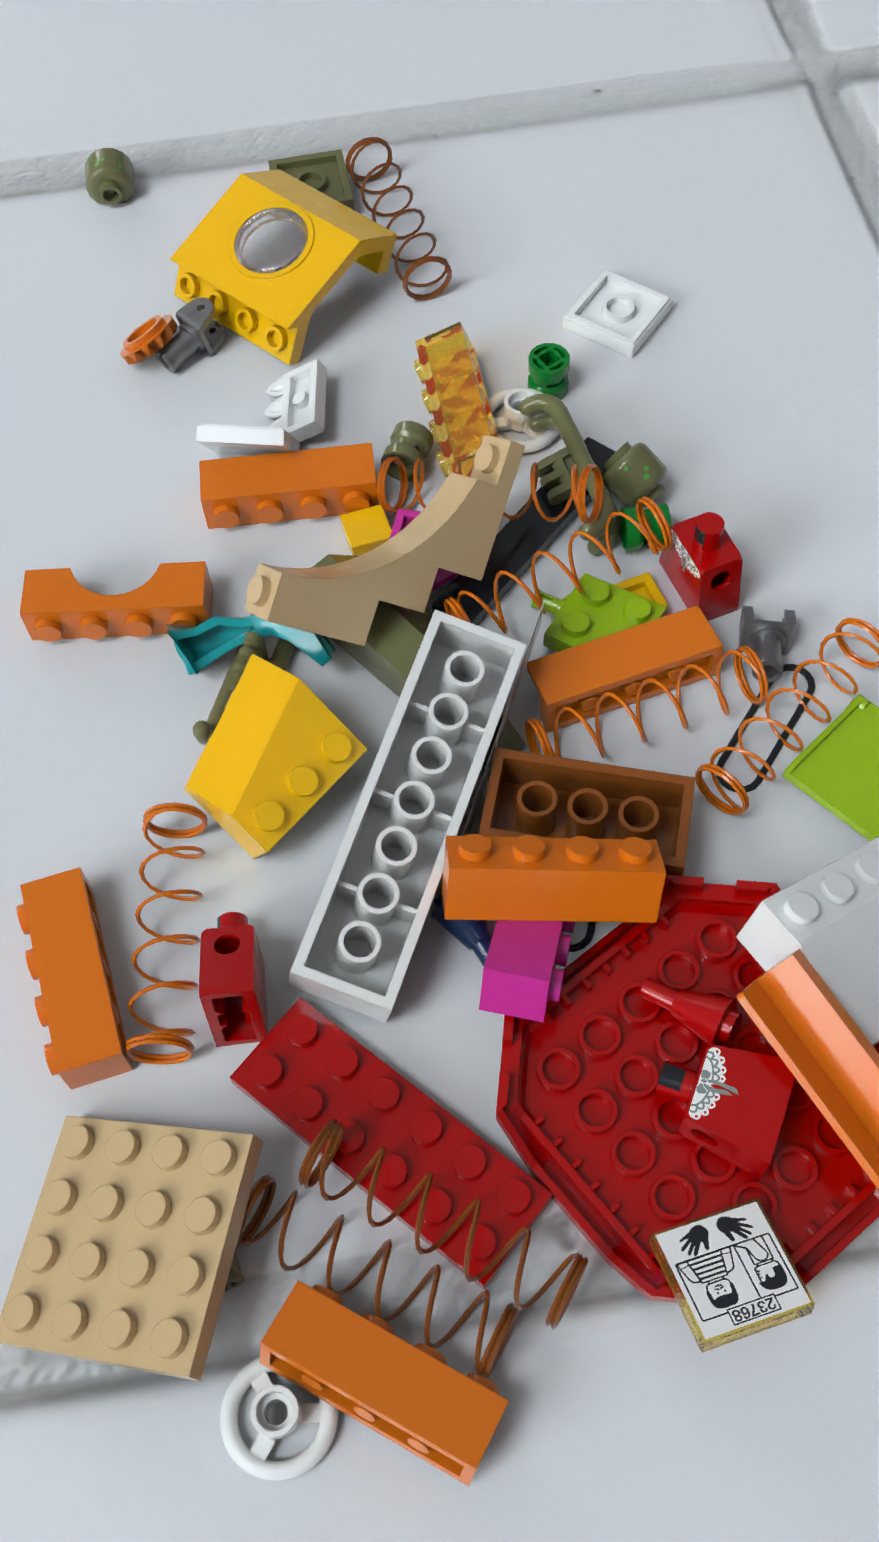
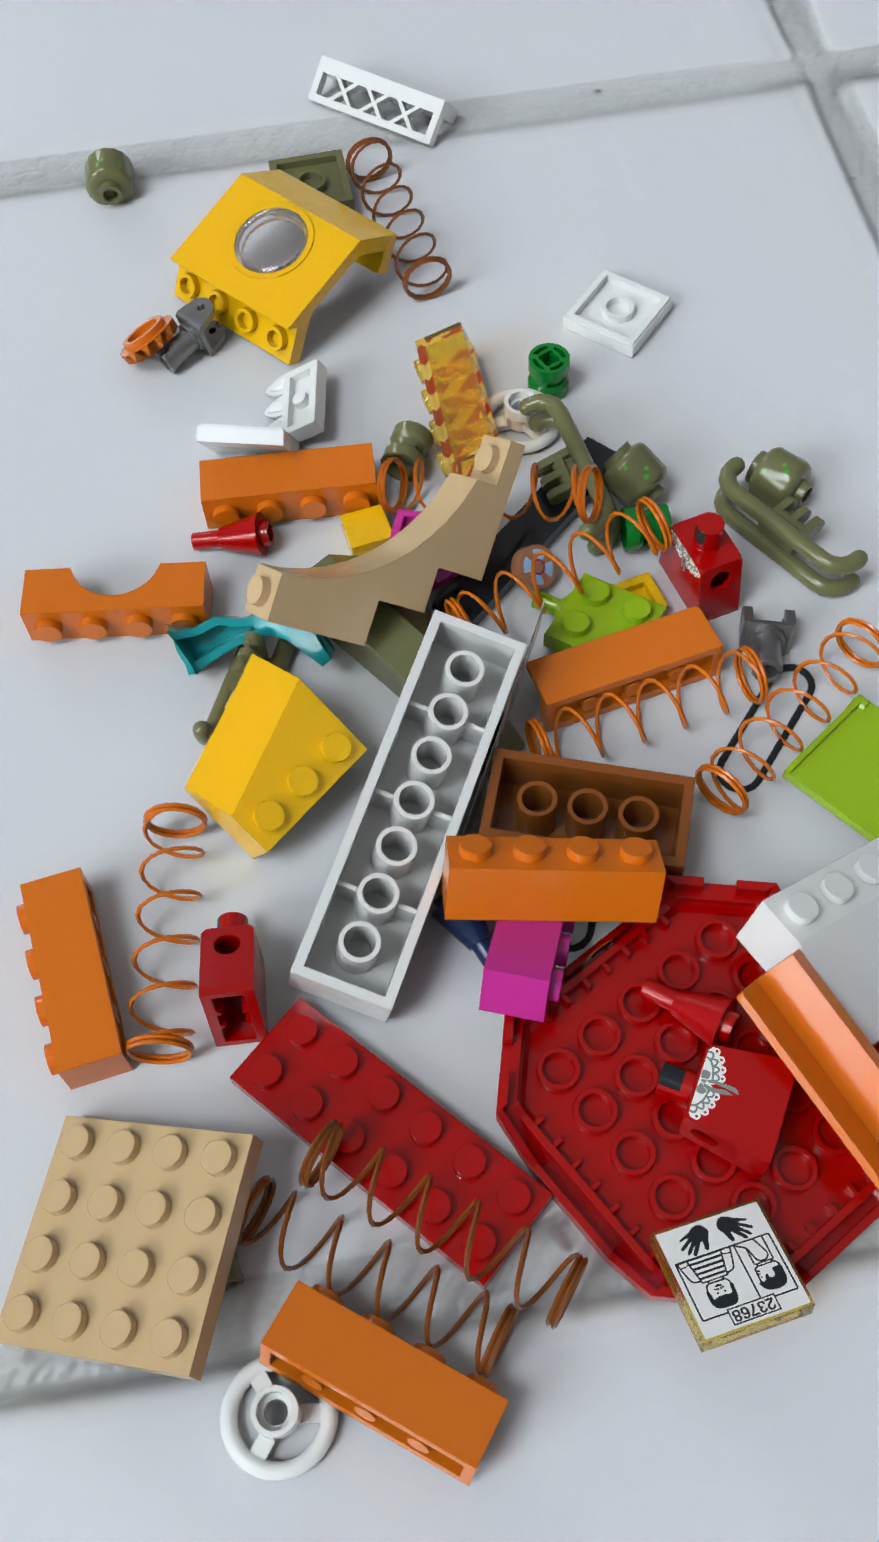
none -> red cone [191,512,274,556]
none -> white fence [307,55,458,147]
none -> nougat tile [511,544,557,591]
none -> sticker [580,940,615,972]
none -> olive piece [714,457,868,597]
none -> olive head [745,447,814,509]

